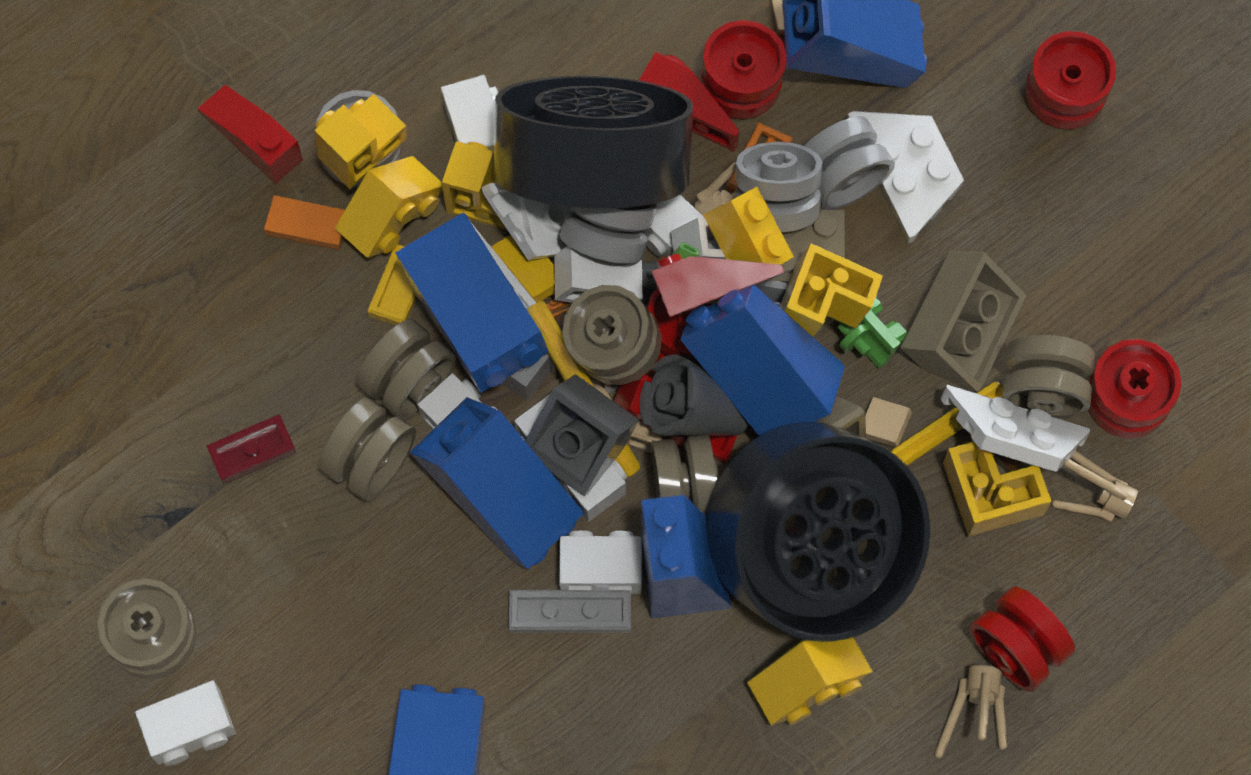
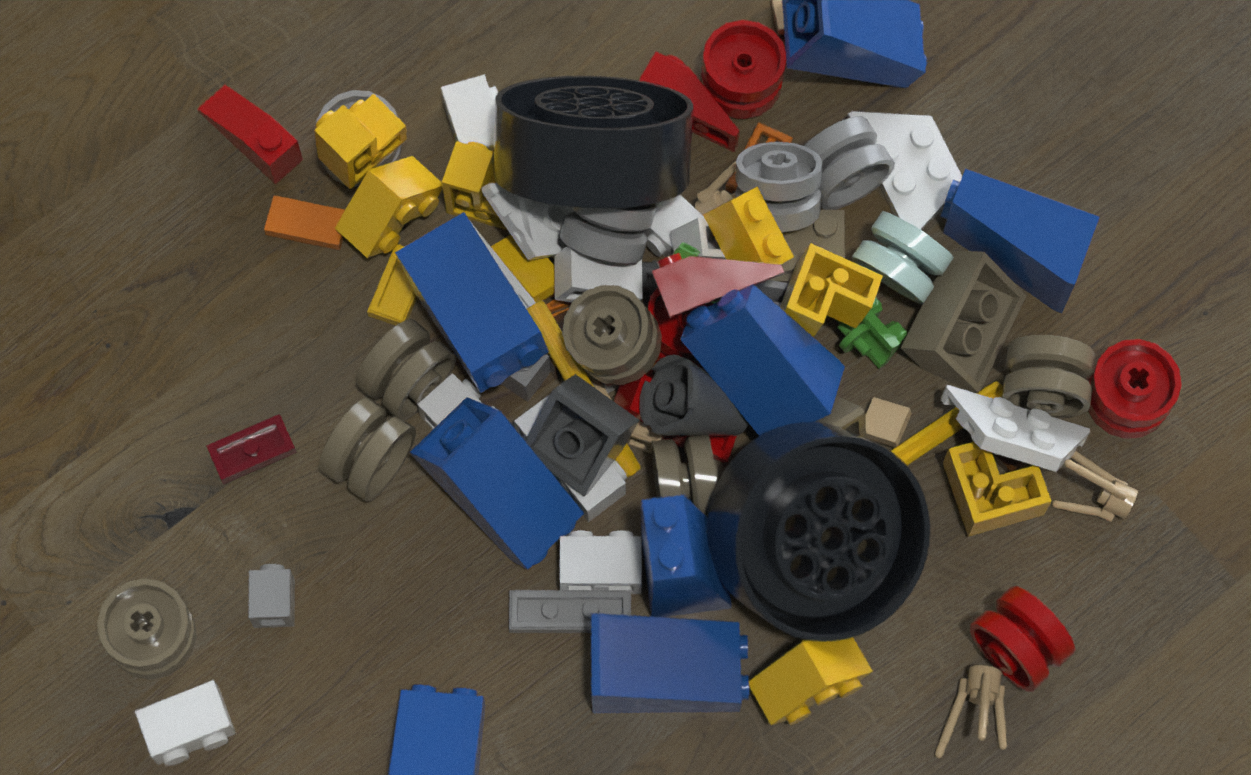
red wheel [1025,31,1116,129] -> none
none -> light grey brick [249,564,295,628]
none -> blue slope [591,614,749,713]
none -> light aqua wheel [852,211,954,305]
none -> blue slope [940,169,1099,313]

